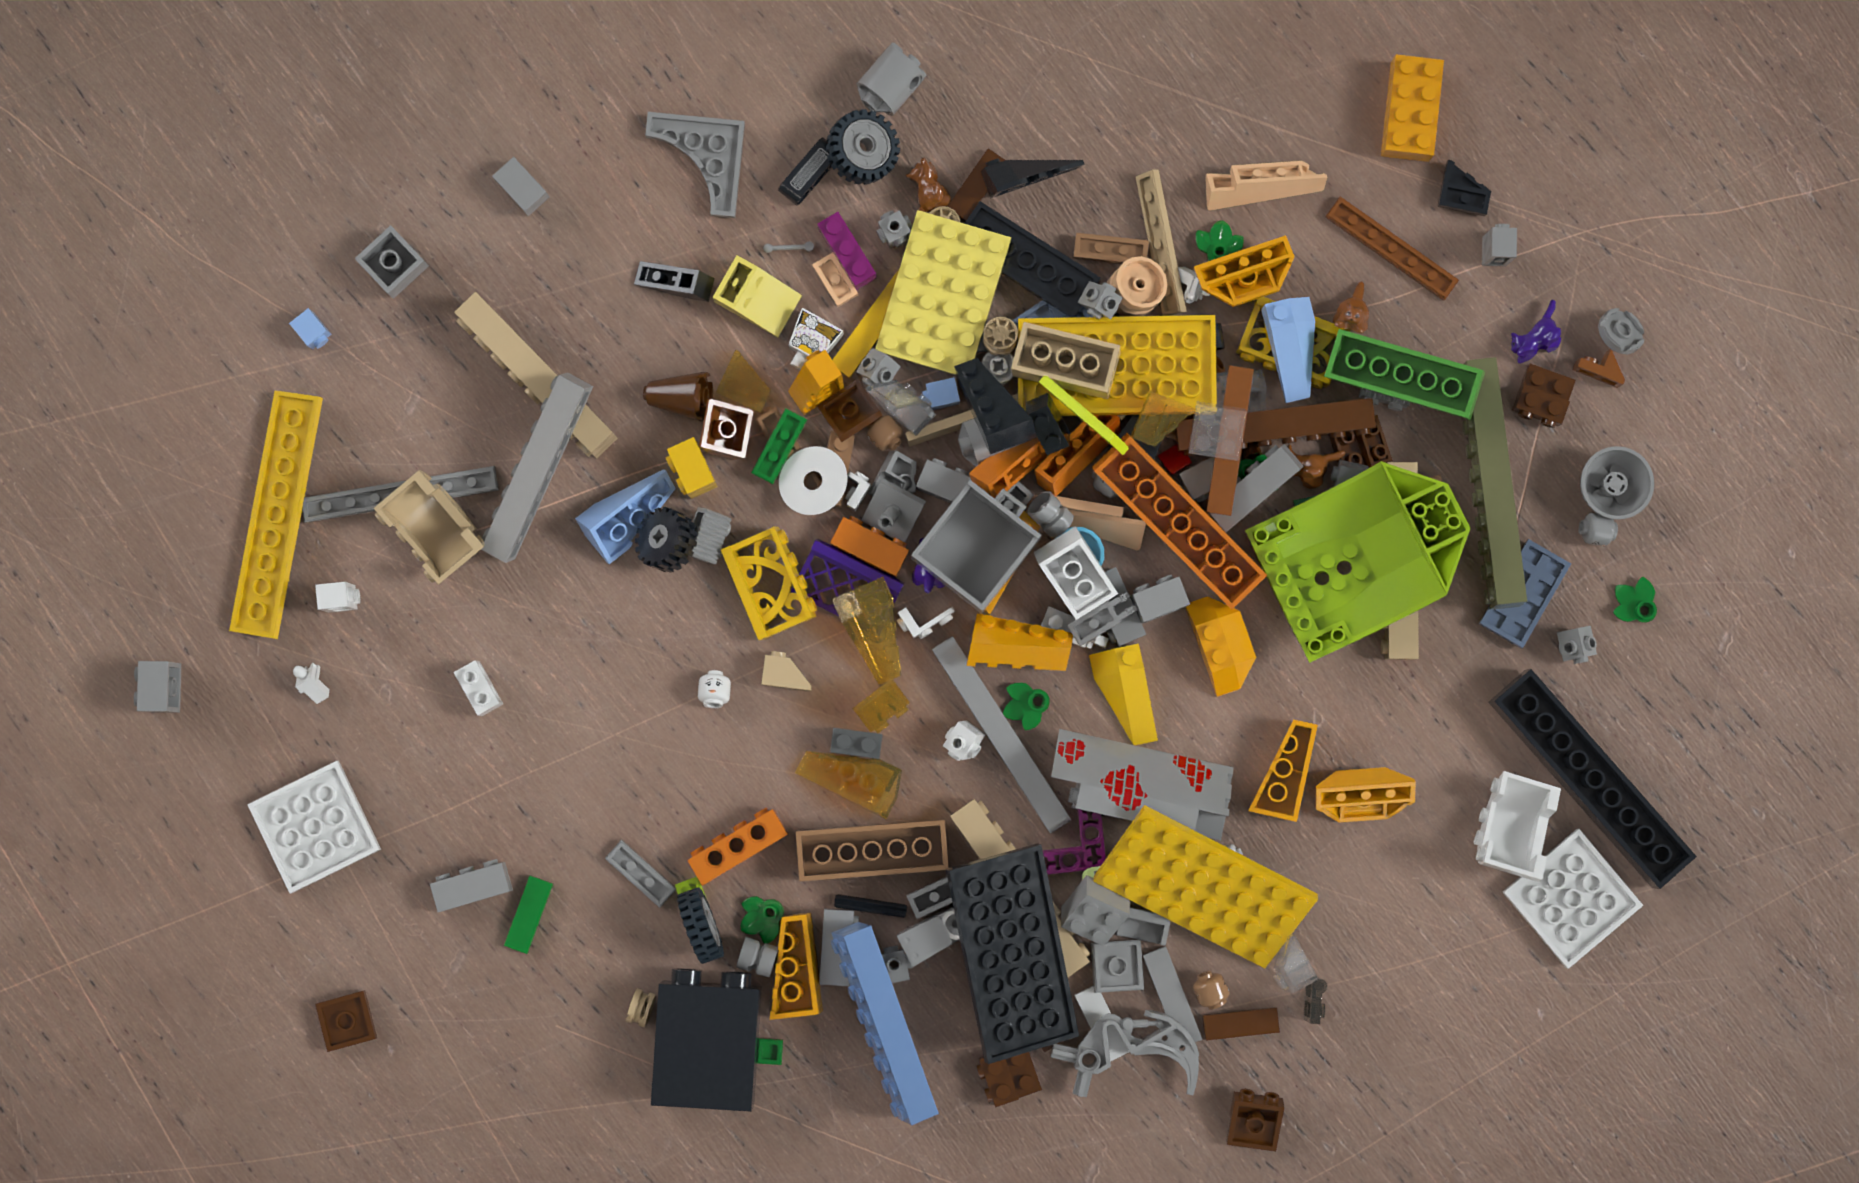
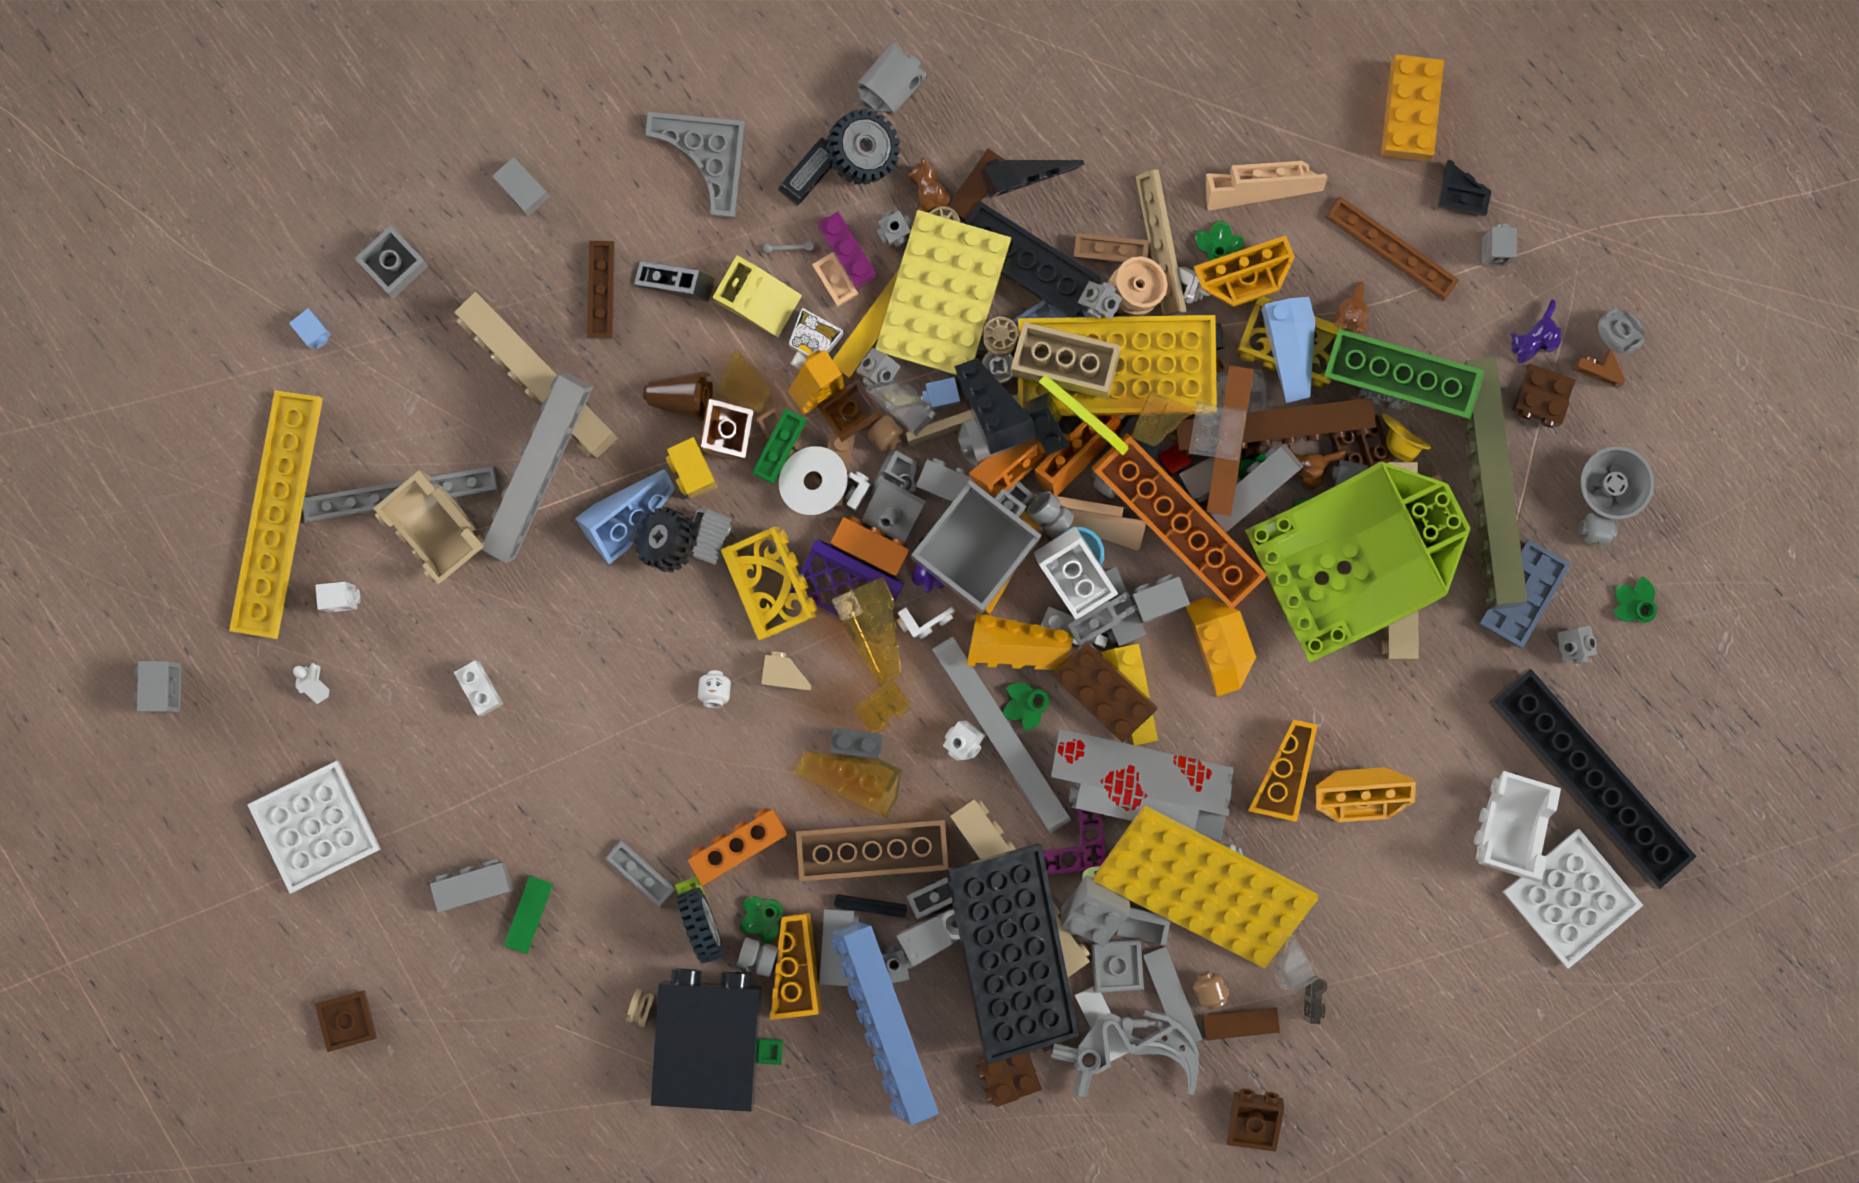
none -> reddish brown plate [587,241,615,339]
none -> reddish brown plate [1052,640,1158,743]
none -> yellow piece [1381,413,1431,462]

